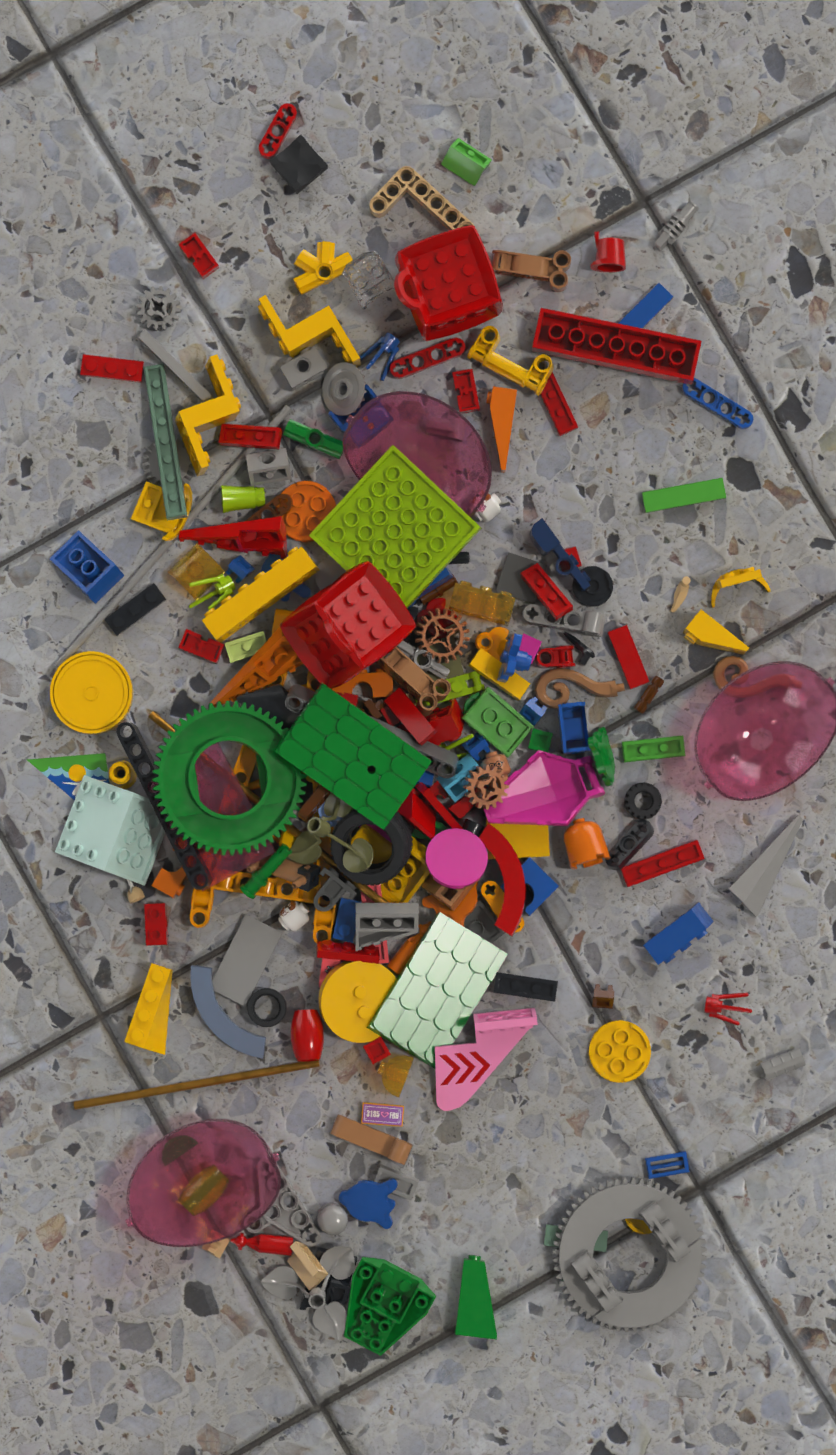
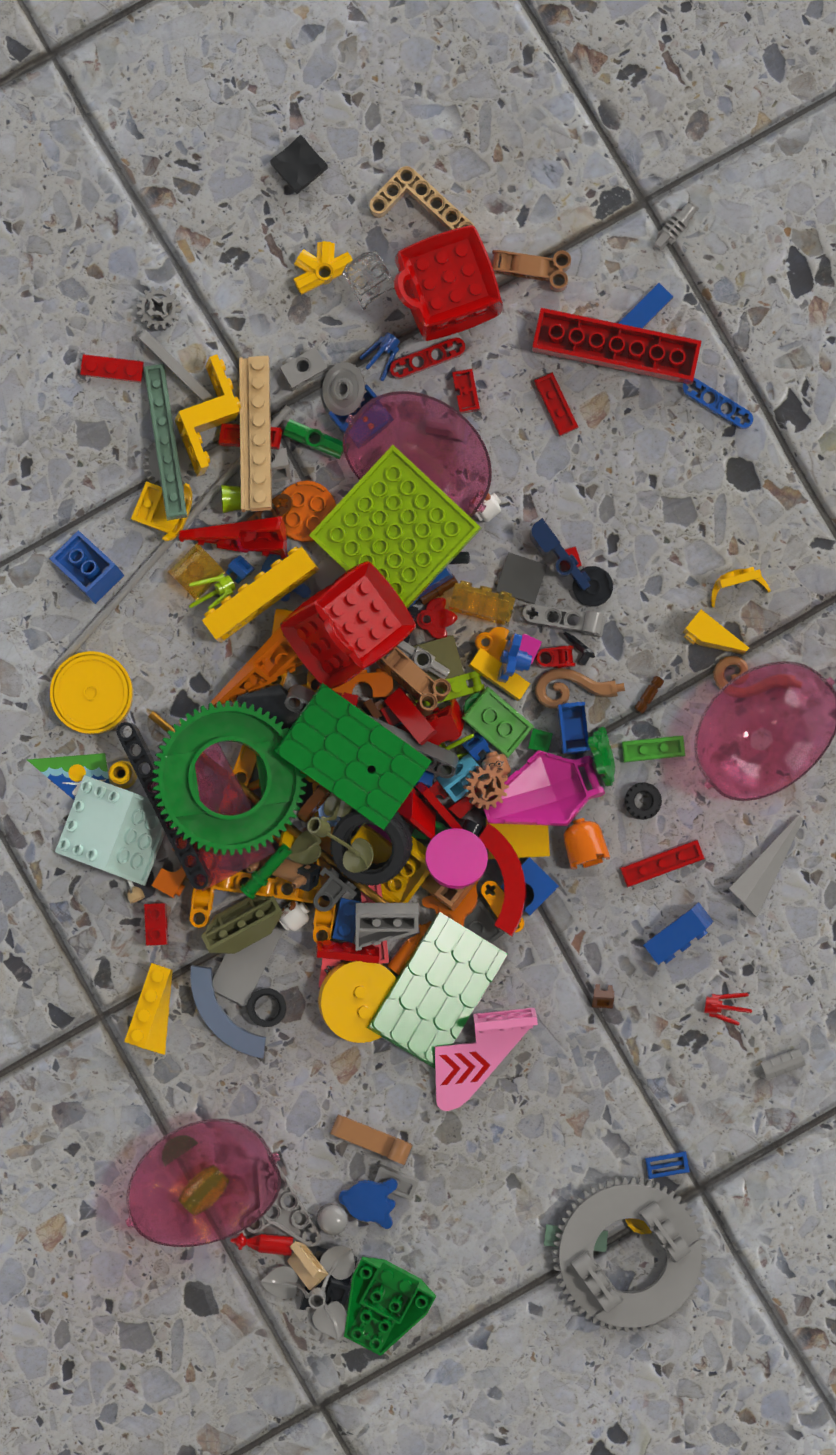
pearl gold piece [73,1061,320,1110] -> none
black plate [105,583,167,636] -> none
red piece [178,629,225,664] -> none
red piece [179,233,219,279] -> none
tan tile [202,1229,230,1259] -> none
yellowish green plate [224,631,267,663] -> none
yellow bracket [257,295,361,367] -> none
red beam [259,103,297,159] -> none
red piece [290,1009,324,1062] -> none
medium lavender tile [361,1102,404,1127] -> none
red tile [363,1037,391,1064] -> none
clear yellow brick [377,1055,414,1097] -> none
nougat gear [414,608,470,663] -> none
bright green panel [441,138,492,186] -> none
green slope [455,1255,497,1340] -> none
yellow piece [467,326,554,396] -> none
orange slope [486,386,517,473] -> none
black plate [494,972,558,1002] -> none
blue tile [519,697,547,726] -> none
red plate [521,563,573,620] -> none
yellow tile [589,1020,651,1083] -> none
red hat [590,231,626,273] -> none
black beam [605,819,654,870] -> none
red tile [608,625,650,690] -> none
bright green tile [642,478,726,513] -> none
tan bar [670,576,691,613] -> none
none -> olive wedge [201,896,283,954]
none -> tan plate [239,356,272,512]

